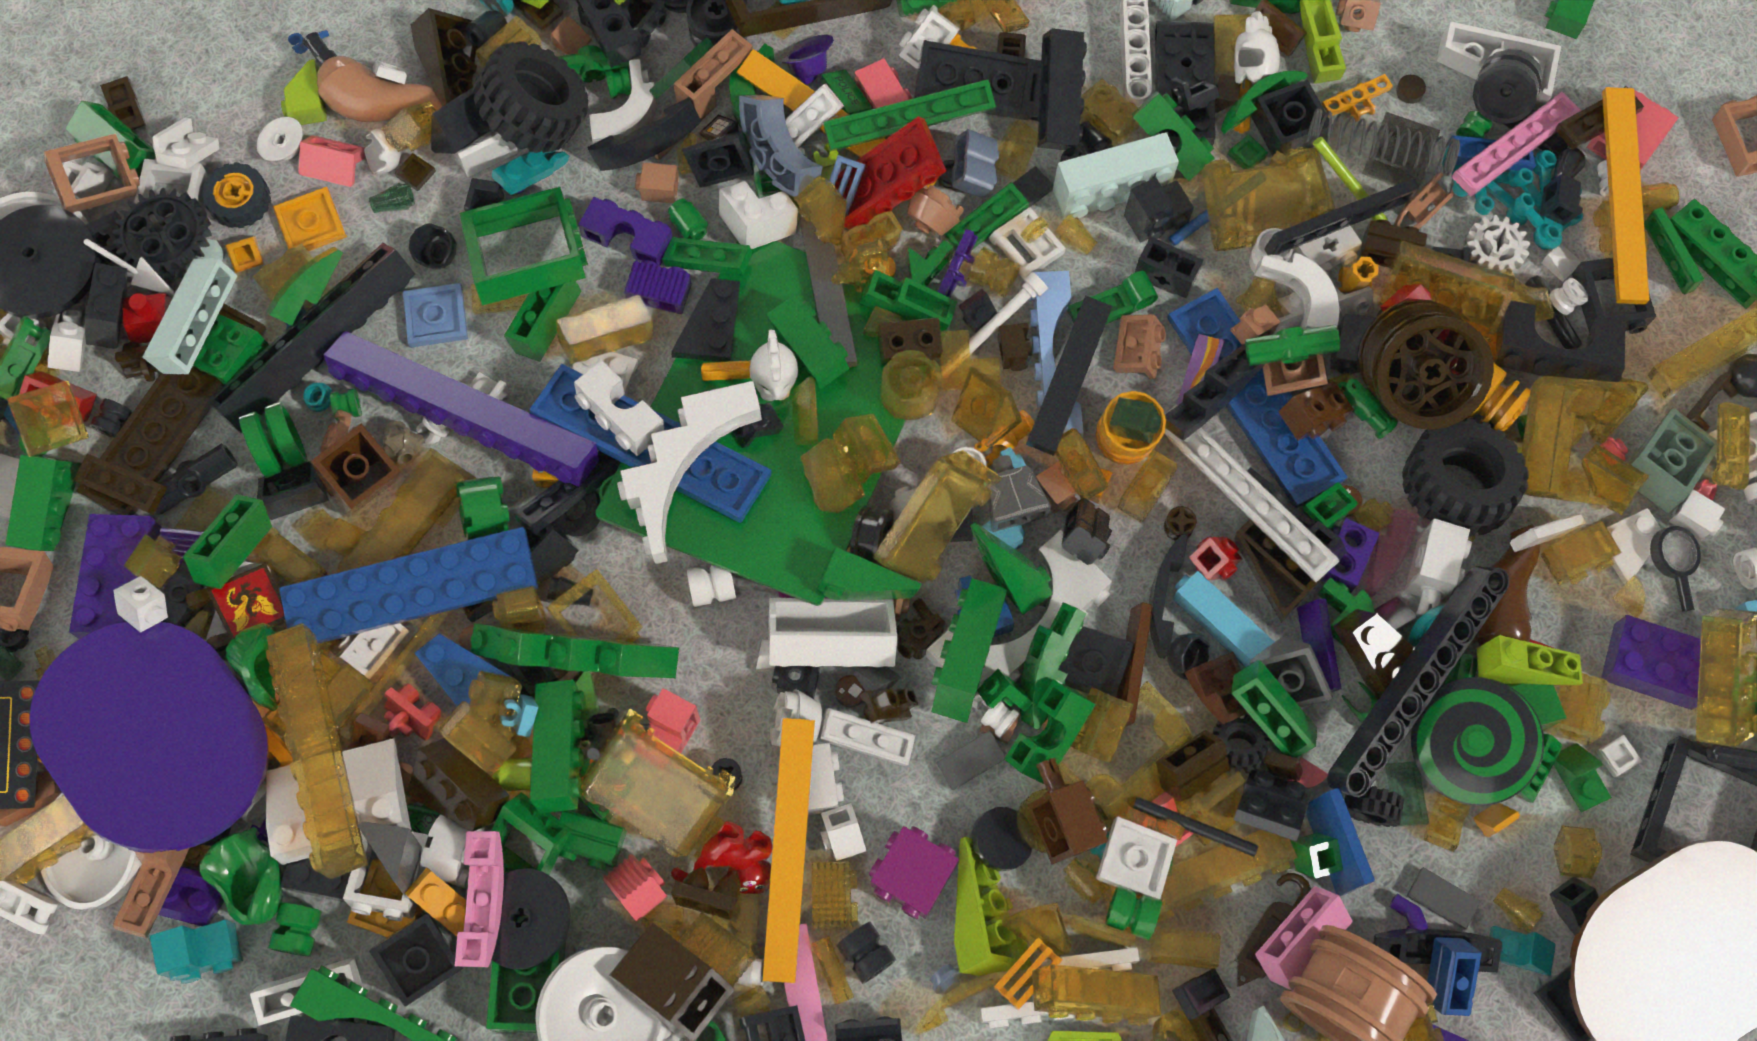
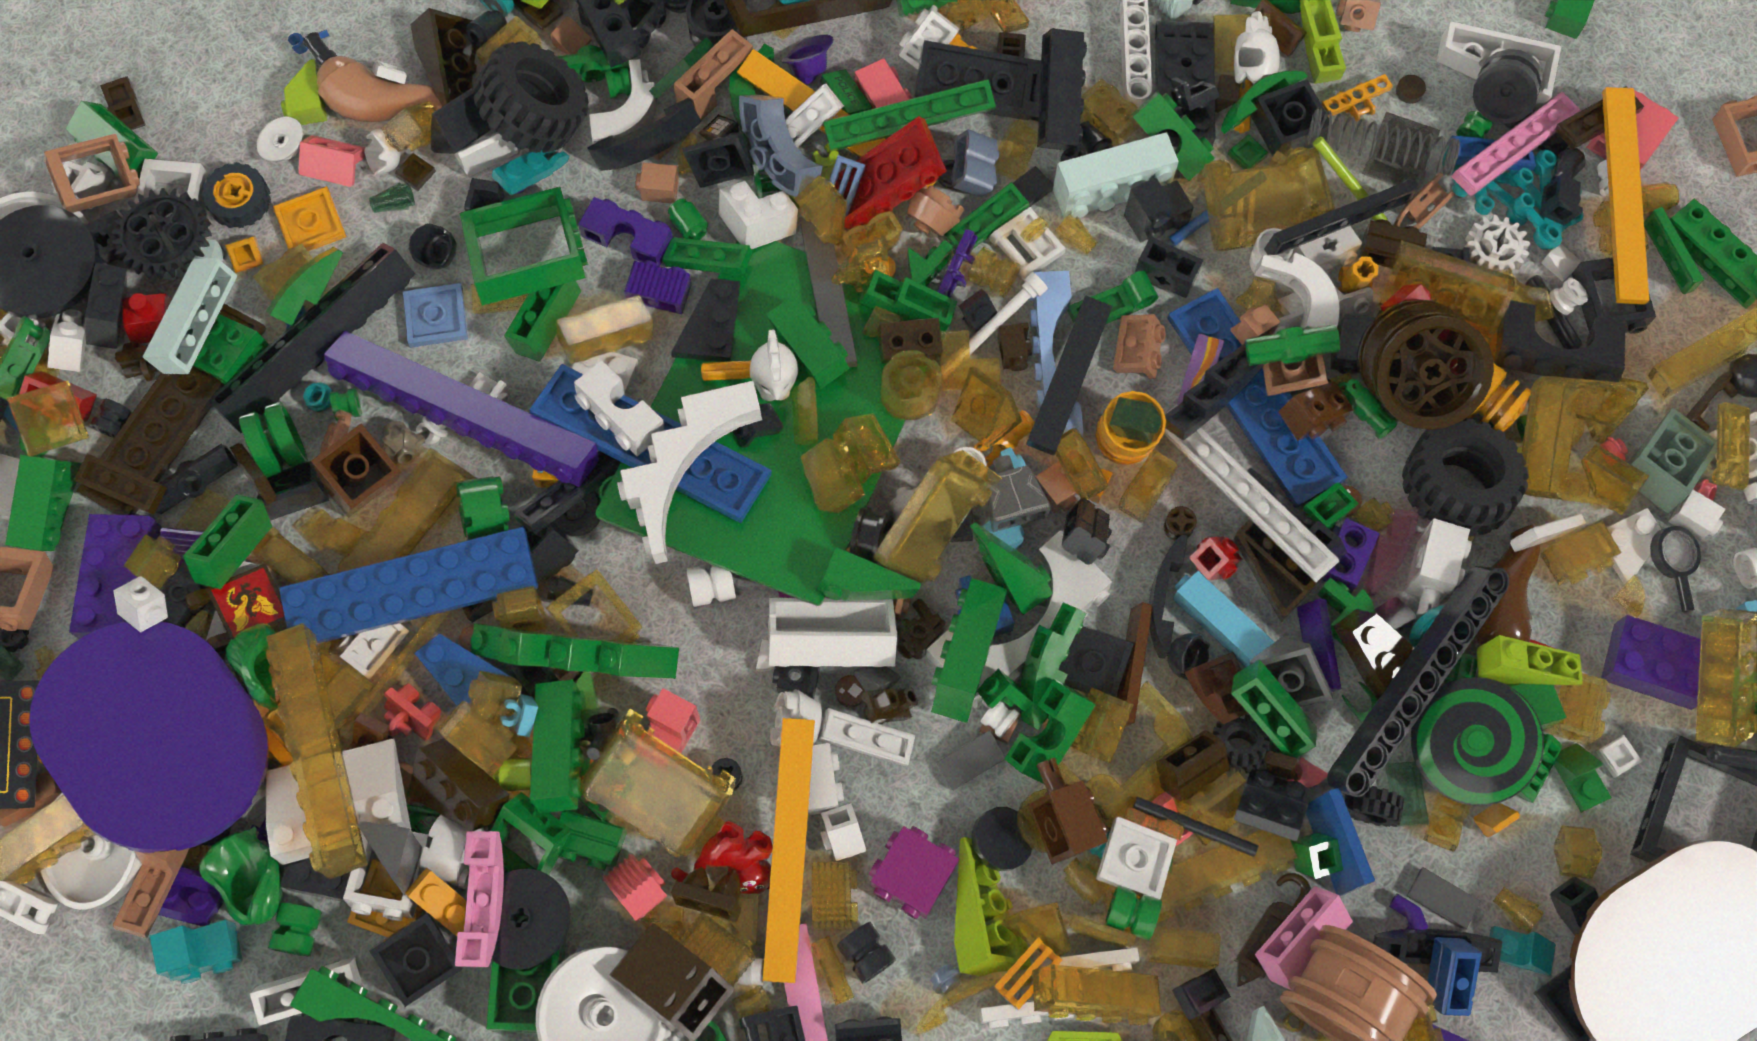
white piece [84,239,175,296] -> none
white bracket [153,118,220,169] -> none
none -> dark brown tile [230,443,277,505]

